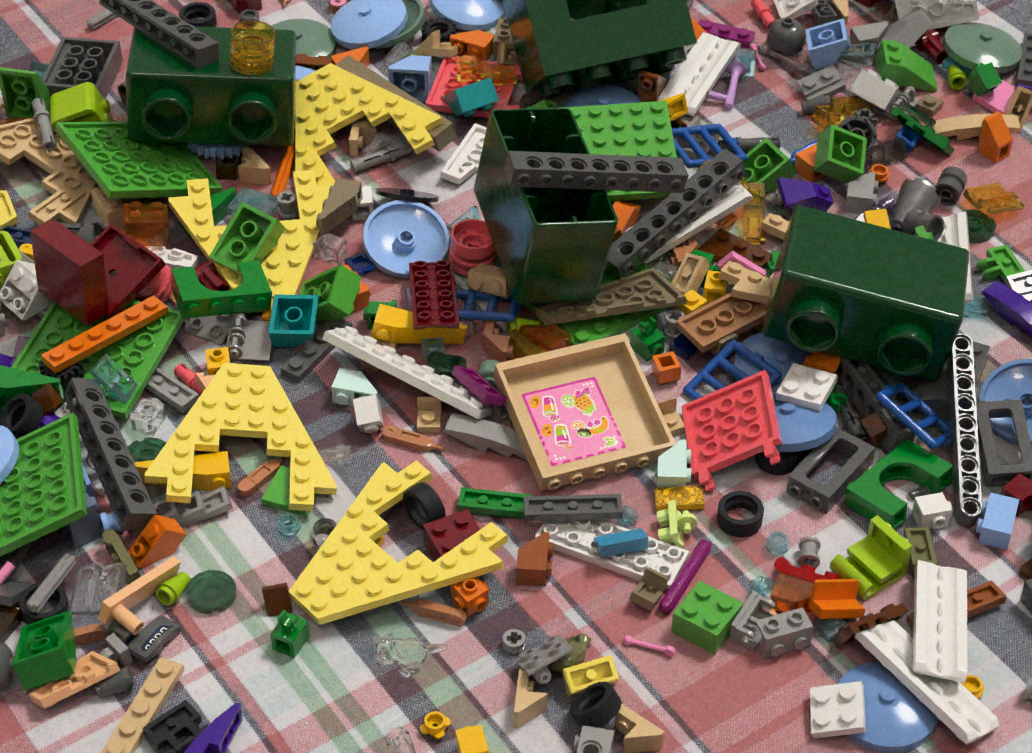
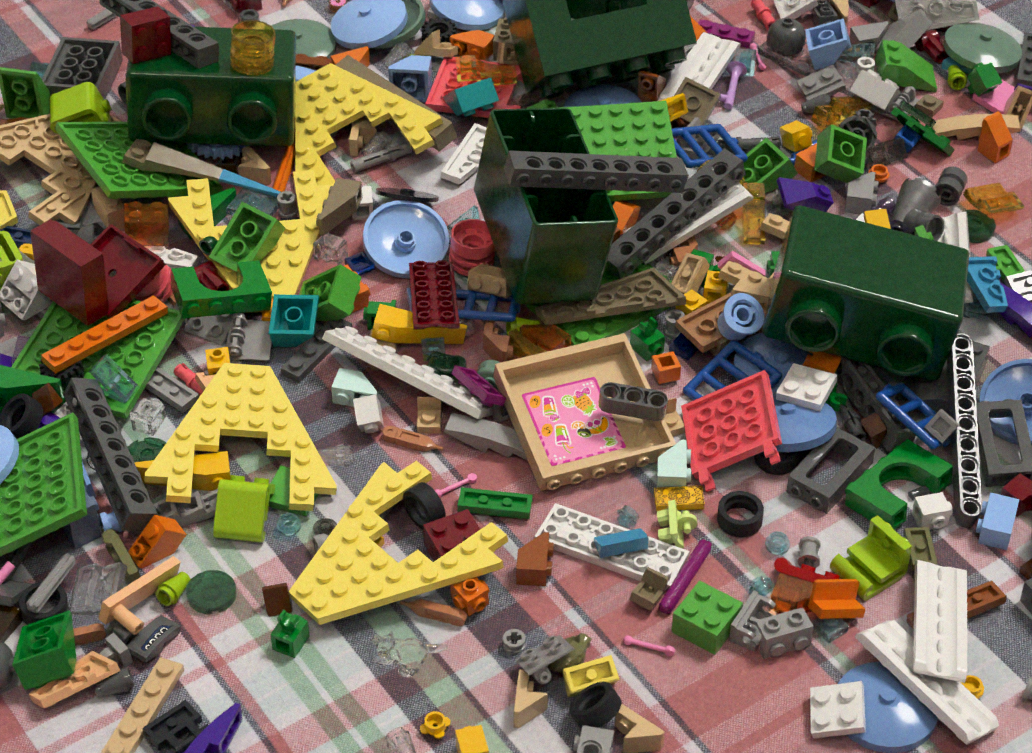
light grey pin [31,98,57,151] -> none
black tyre [179,2,217,27] -> none
nougat piece [238,457,288,497] -> none
dark grey plate [524,494,623,522] -> none
reddish brown wing [697,228,771,269] -> none
reddish brown wing [832,603,909,648] -> none
none -> dark red brick [120,6,171,64]
none -> dark tan plate [122,139,281,197]
none -> dark green hinge [199,236,218,255]
none -> lime piece [213,475,275,543]
none -> bright pink hinge [435,473,477,498]
none -> dark grey beam [598,382,668,421]
none -> dark tan plate [674,77,721,125]
none -> light blue piece [717,293,765,341]
none -> yellow brick [779,120,813,152]
none -> white bush [856,57,875,73]
none -> light grey tile [925,409,960,443]
none -> dark azure wing [967,256,1008,313]

